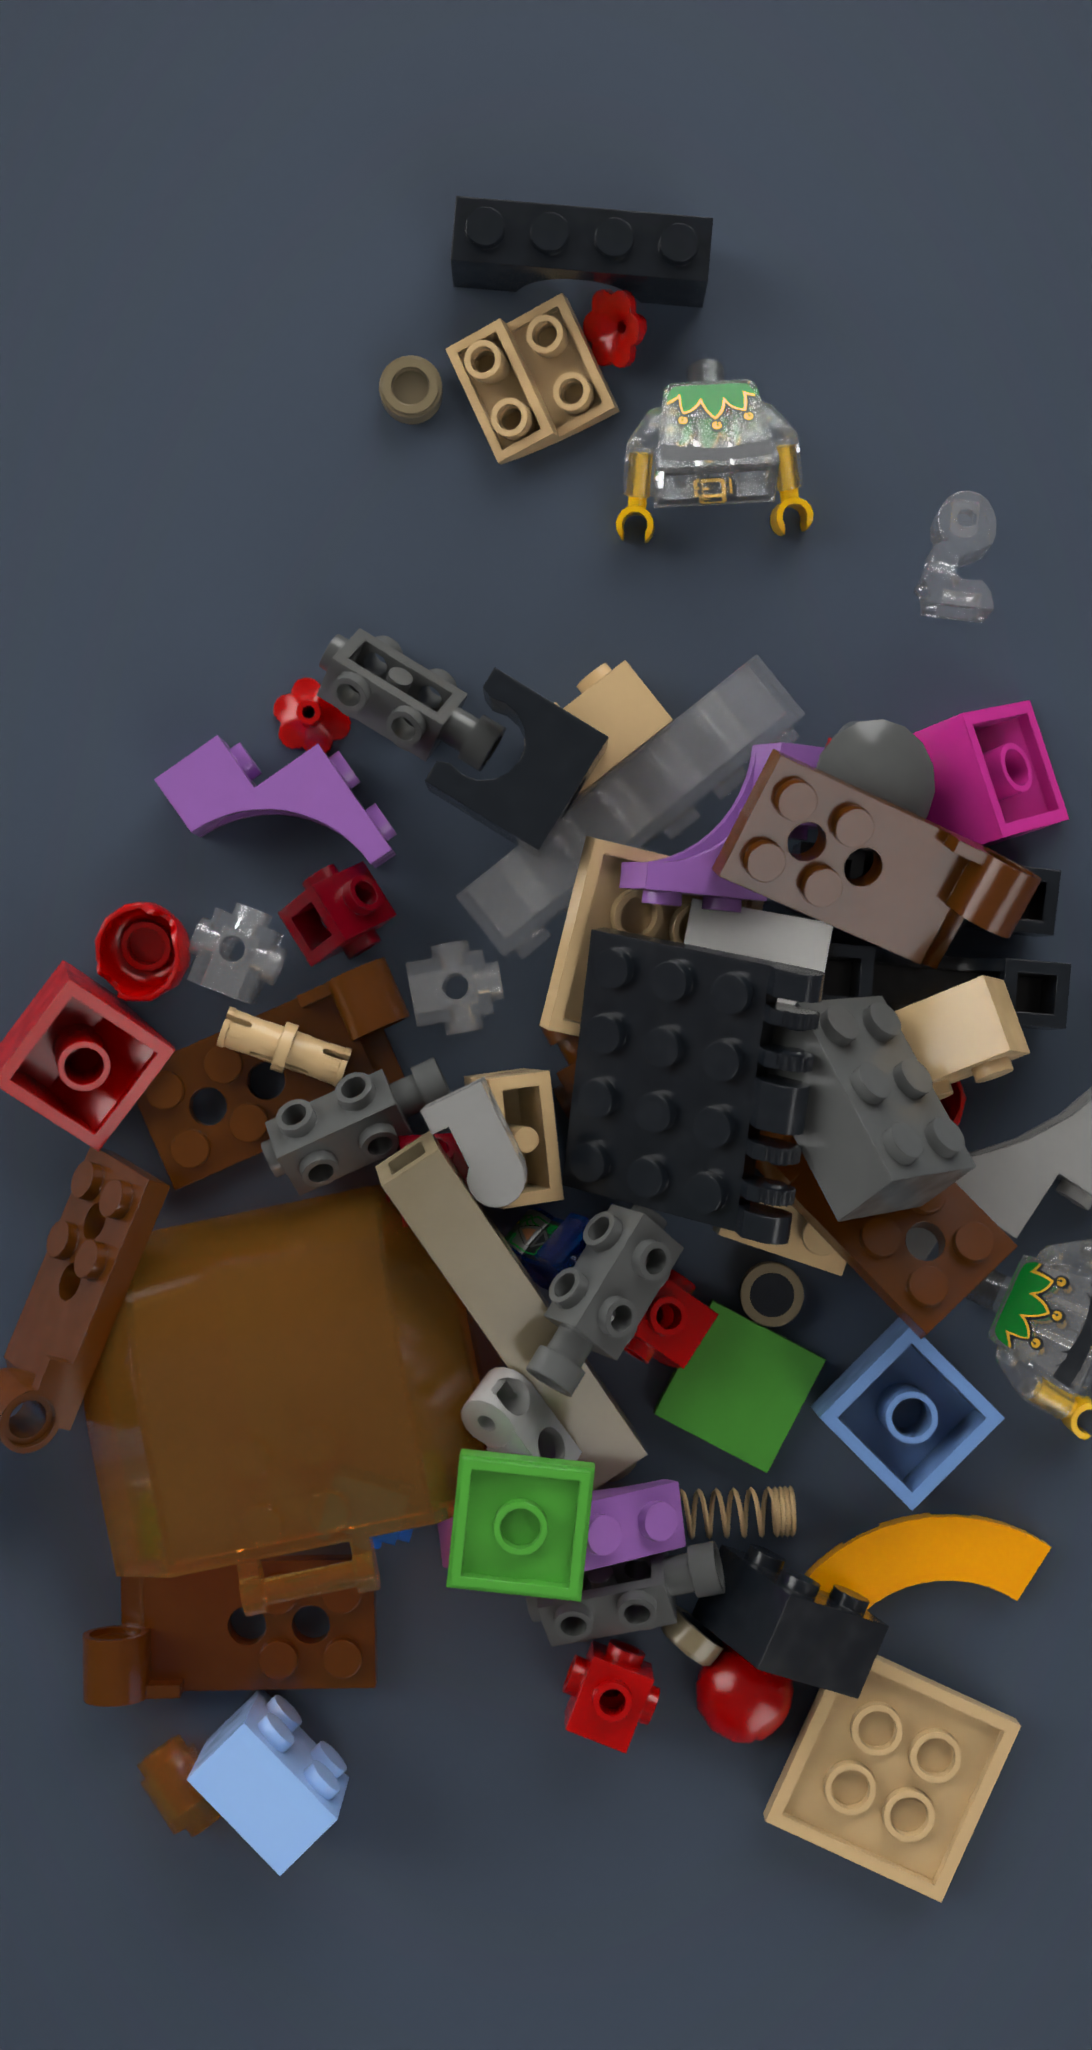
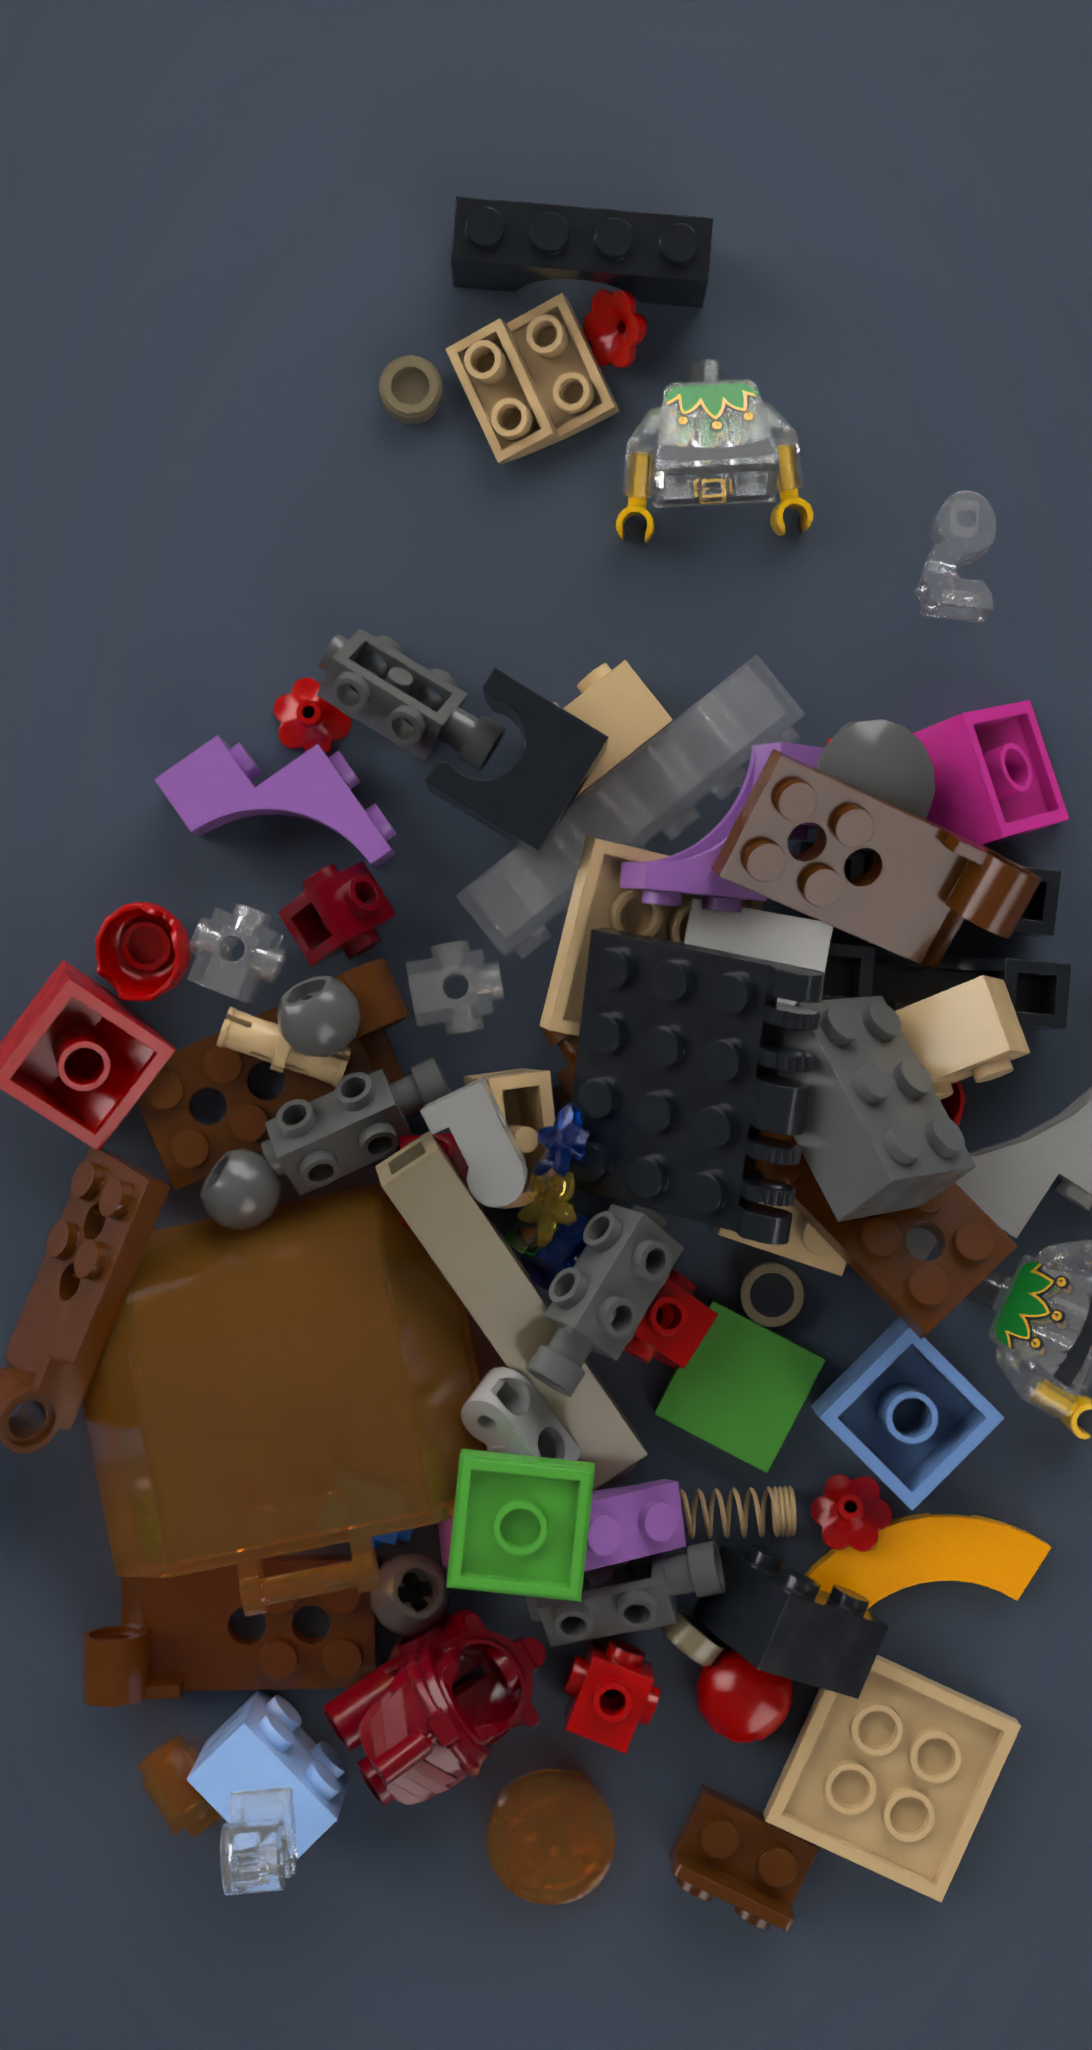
none -> dark grey piece [199,1148,281,1231]
none -> clear leg [220,1787,298,1896]
none -> dark grey piece [276,976,361,1057]
none -> dark red helmet [321,1609,546,1808]
none -> dark grey piece [370,1553,450,1636]
none -> clear orange tile [487,1769,615,1905]
none -> clear yellow plant [517,1170,577,1247]
none -> clear blue plant [531,1102,589,1177]
none -> reddish brown bracket [669,1784,819,1932]
none -> red plant [810,1474,892,1552]

